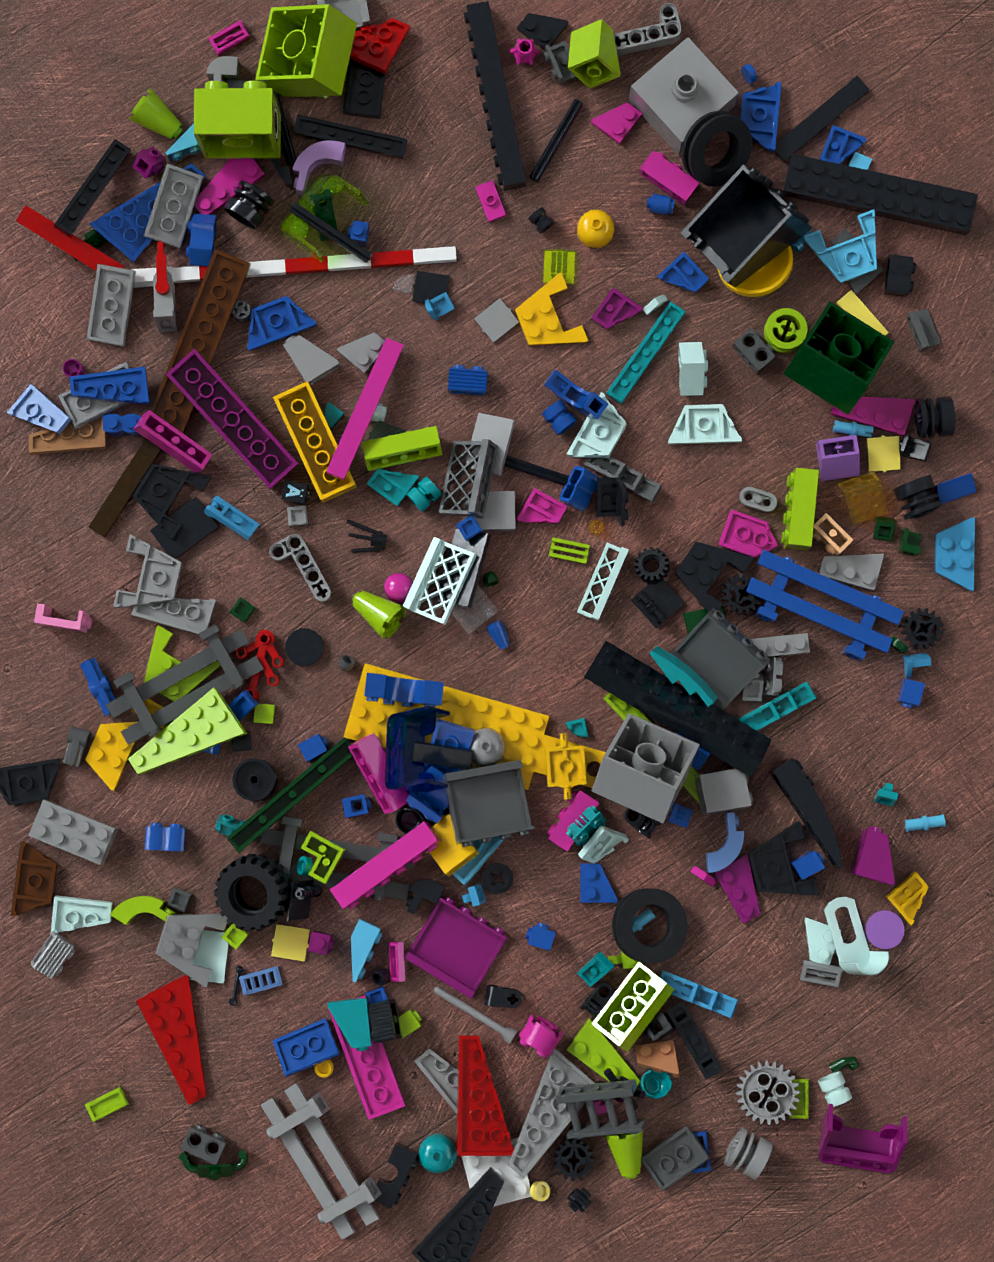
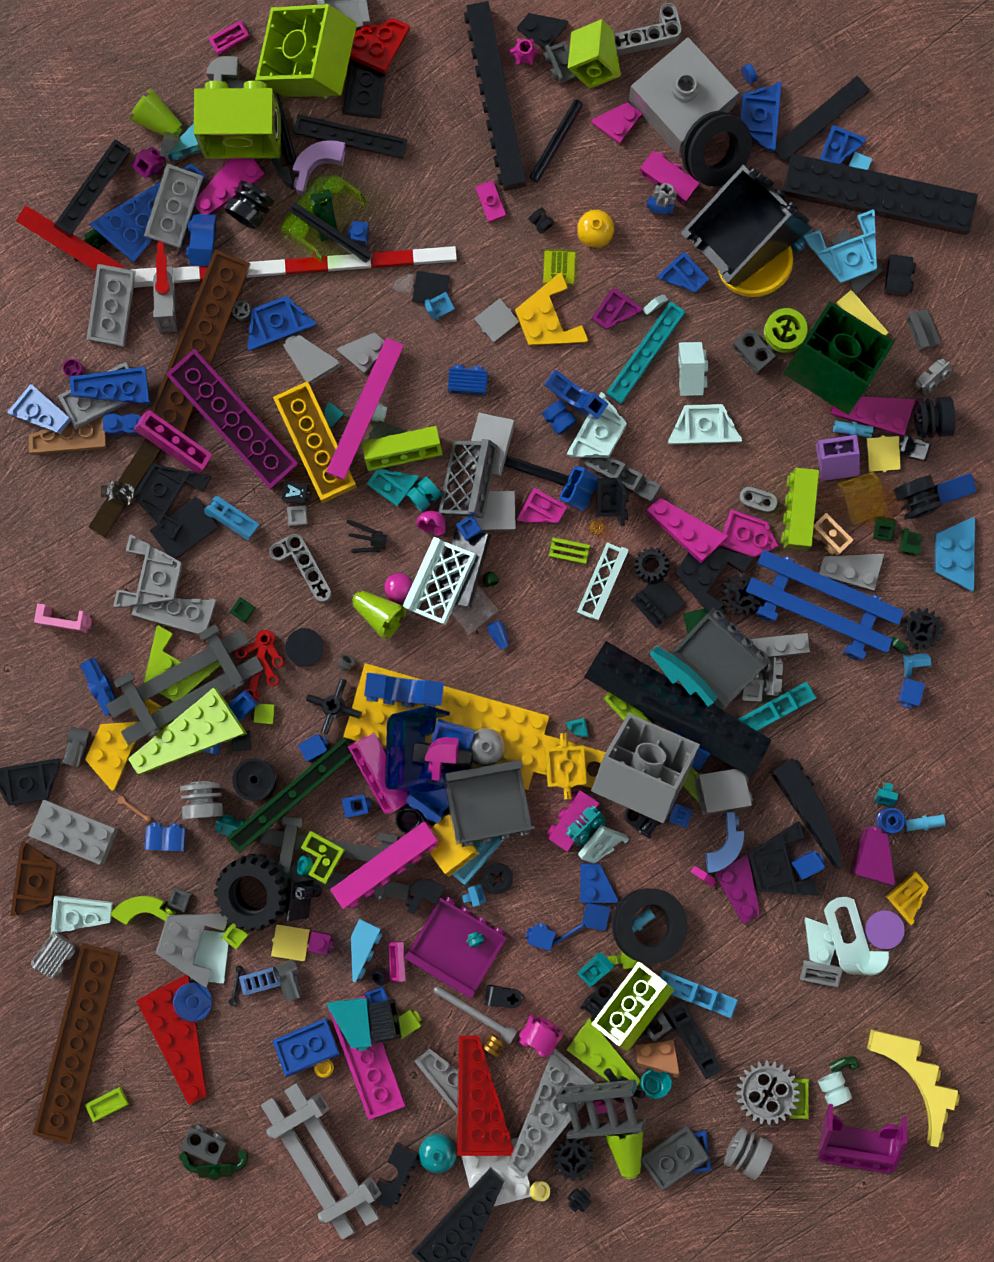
none -> reddish brown plate [33,943,120,1144]
none -> clear smoke hips [101,481,136,505]
none -> nougat hinge [117,796,151,823]
none -> flat silver slope [160,132,180,157]
none -> blue tile [173,982,212,1022]
none -> light grey wheel [180,781,223,819]
none -> dark grey piece [273,959,302,1002]
none -> black bar [306,678,362,735]
none -> dark pink hair [416,511,446,536]
none -> dark pink brick [425,737,459,780]
none -> teal plate [466,931,485,948]
none -> pearl gold wheel [482,1033,506,1057]
none -> blue piece [552,902,611,946]
none -> dark pink wing [646,498,728,563]
none -> light grey gear [652,183,677,207]
none -> light yellow arch [867,1029,960,1147]
none -> blue wheel [876,808,905,833]
none -> light grey hinge [914,358,952,396]

